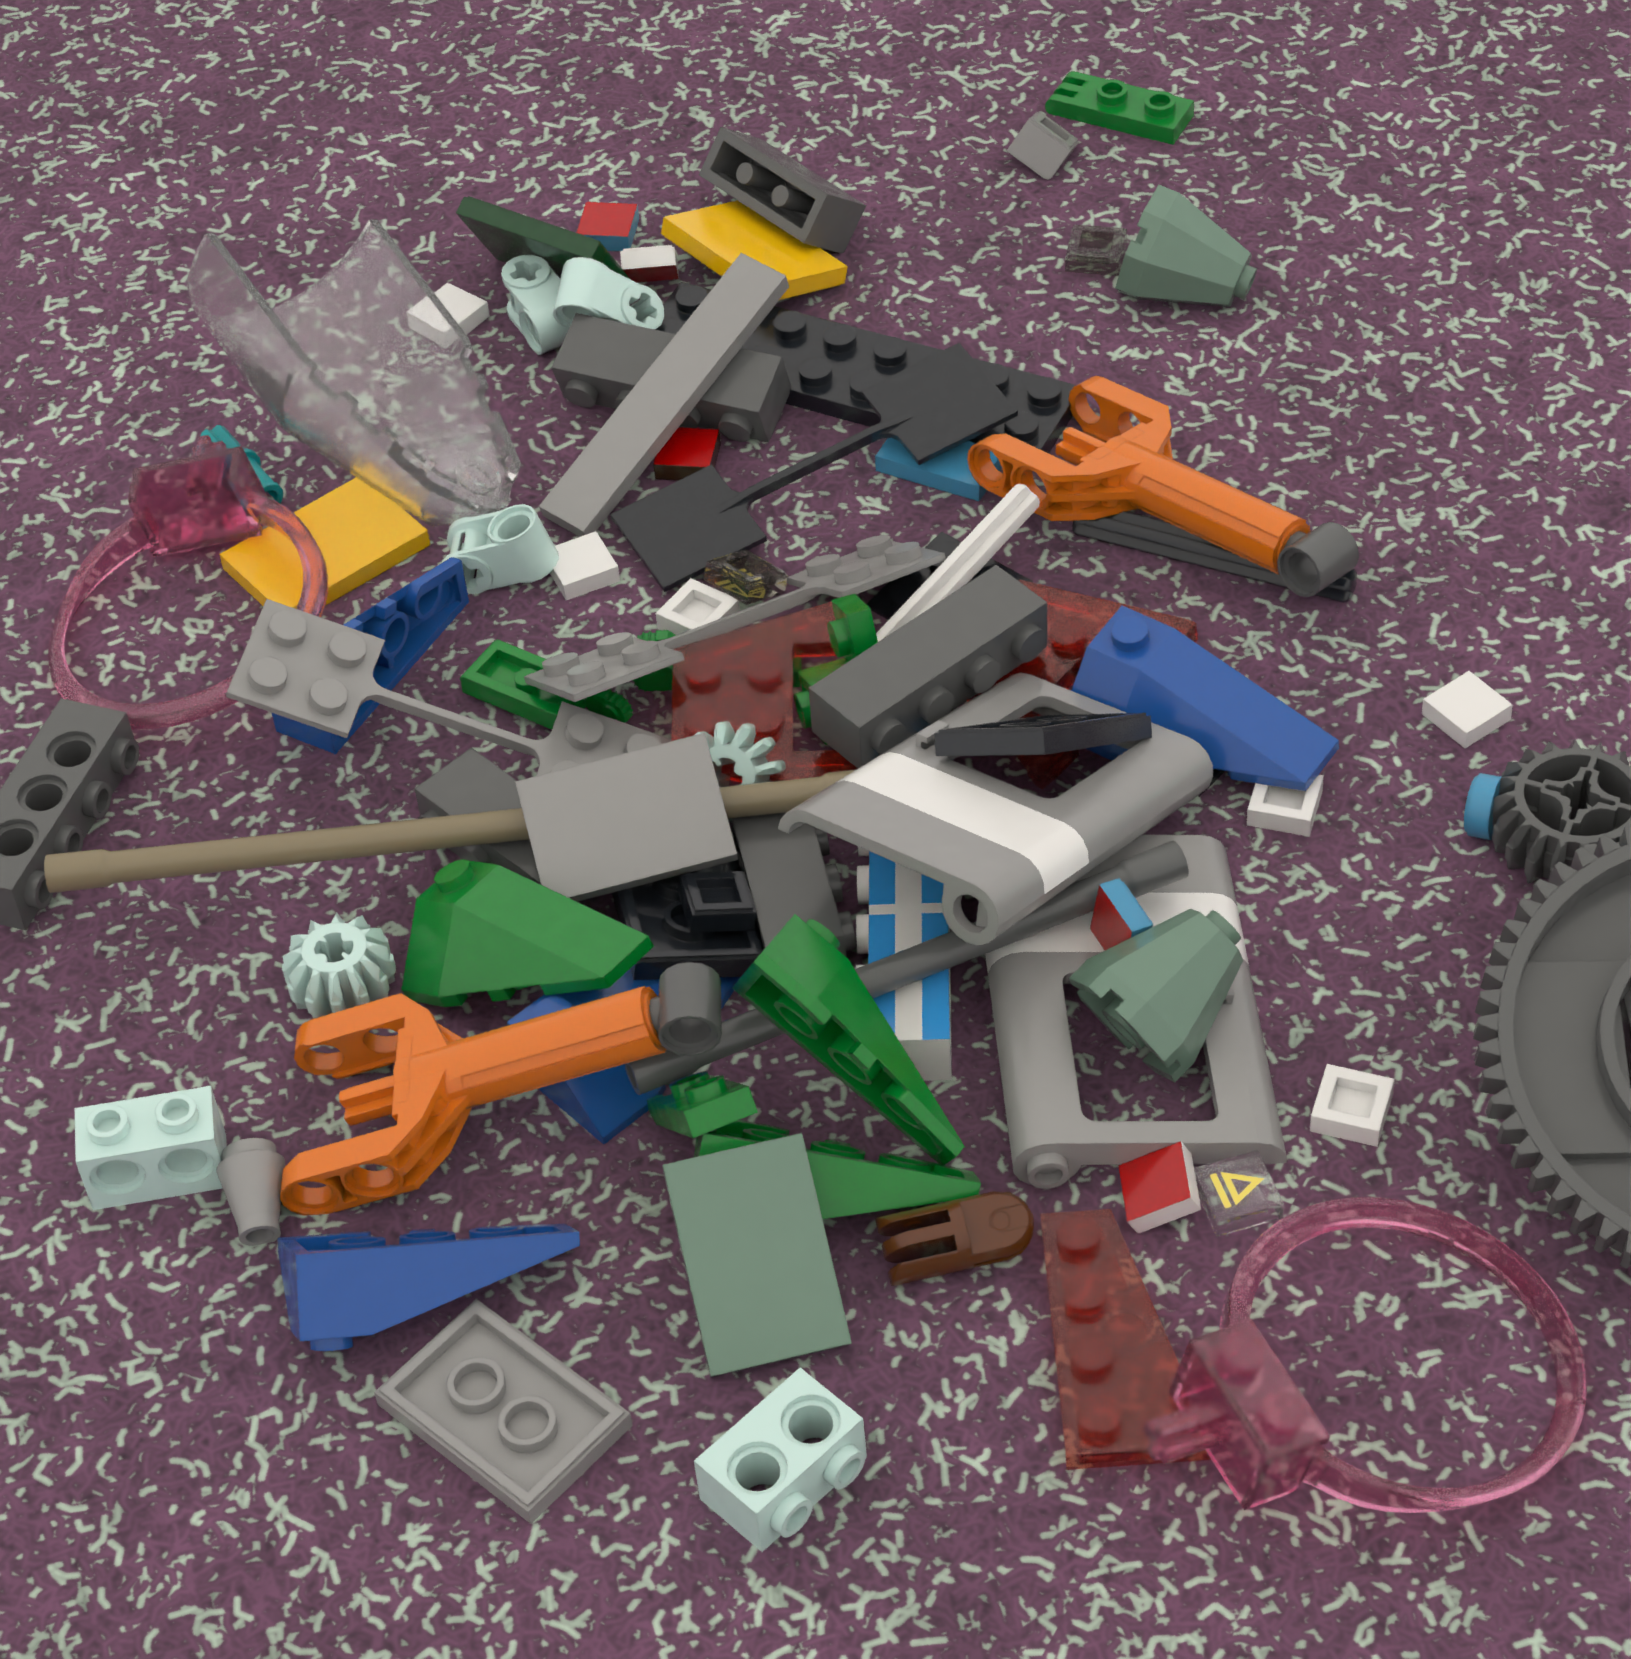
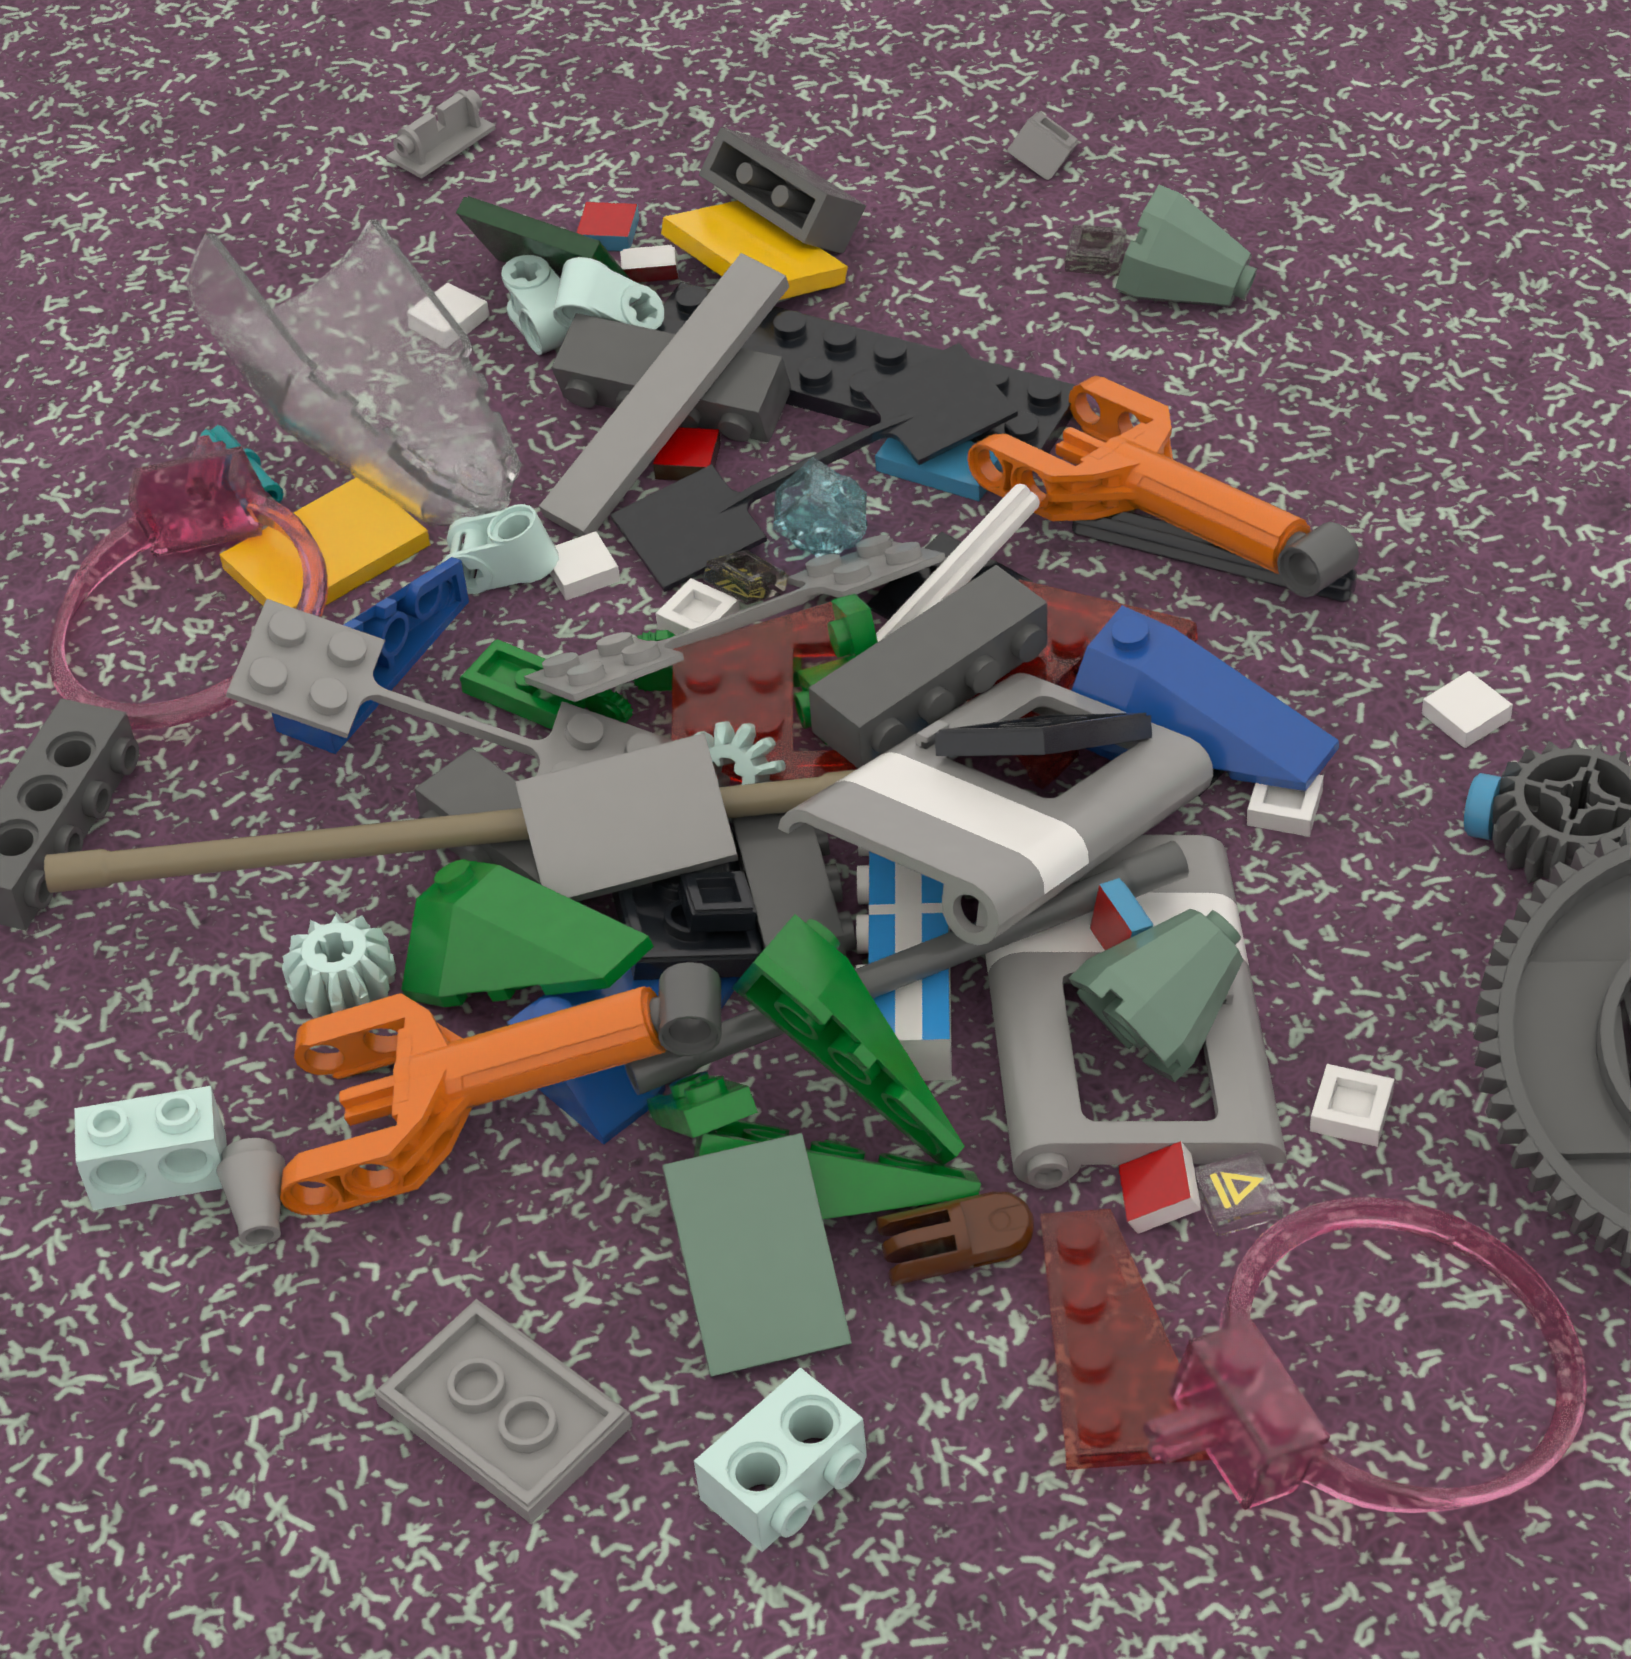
blue wedge [277,1224,580,1351] -> none
green hinge [1045,71,1194,145] -> none
none -> light grey hinge [386,89,496,178]
none -> clear light blue brick [773,457,868,557]

